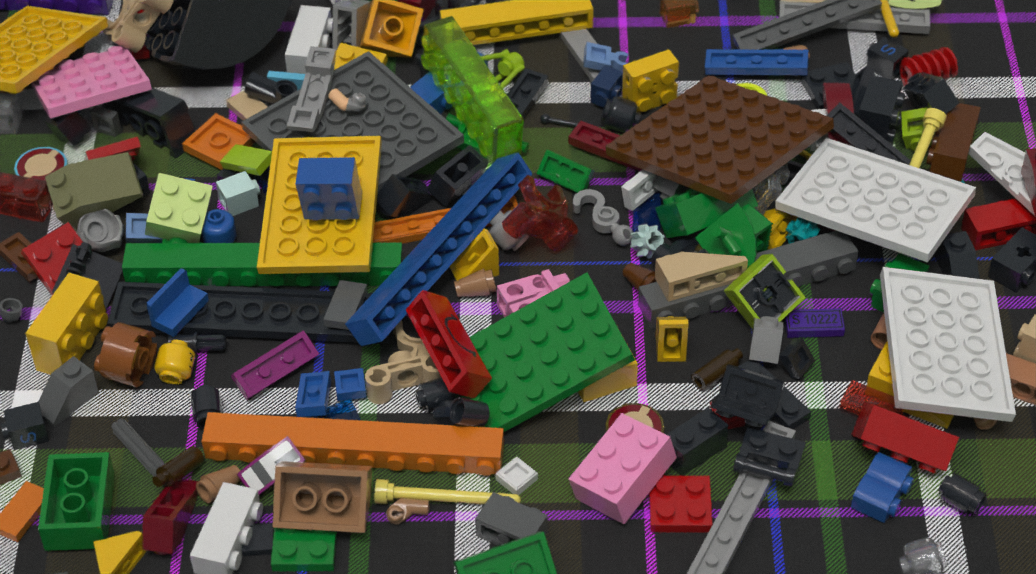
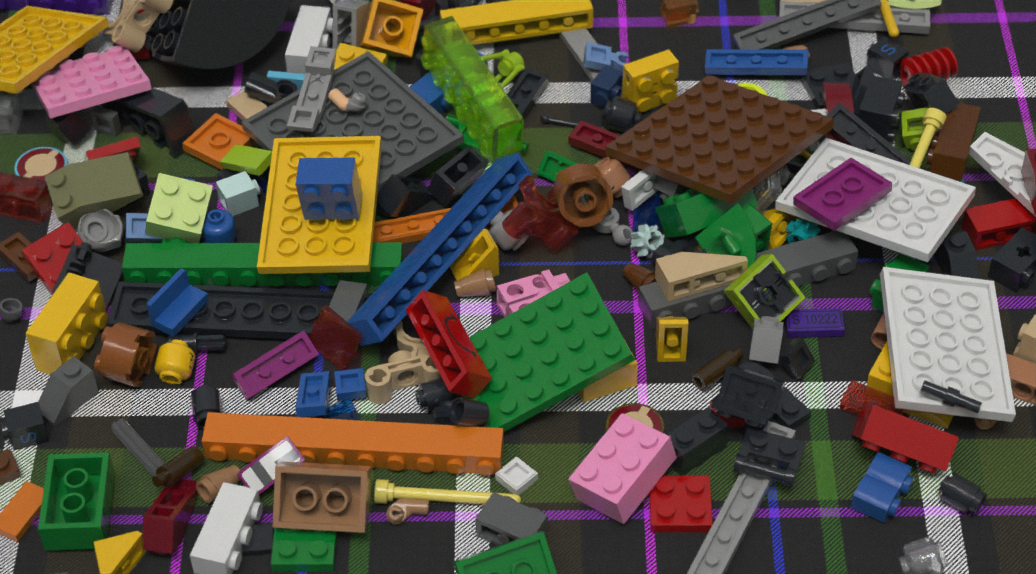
none -> clear red piece [309,305,363,371]
none -> dark orange brick [553,164,613,227]
none -> nougat head [594,157,630,198]
none -> magenta plate [793,158,892,231]
none -> black bar [920,380,982,414]

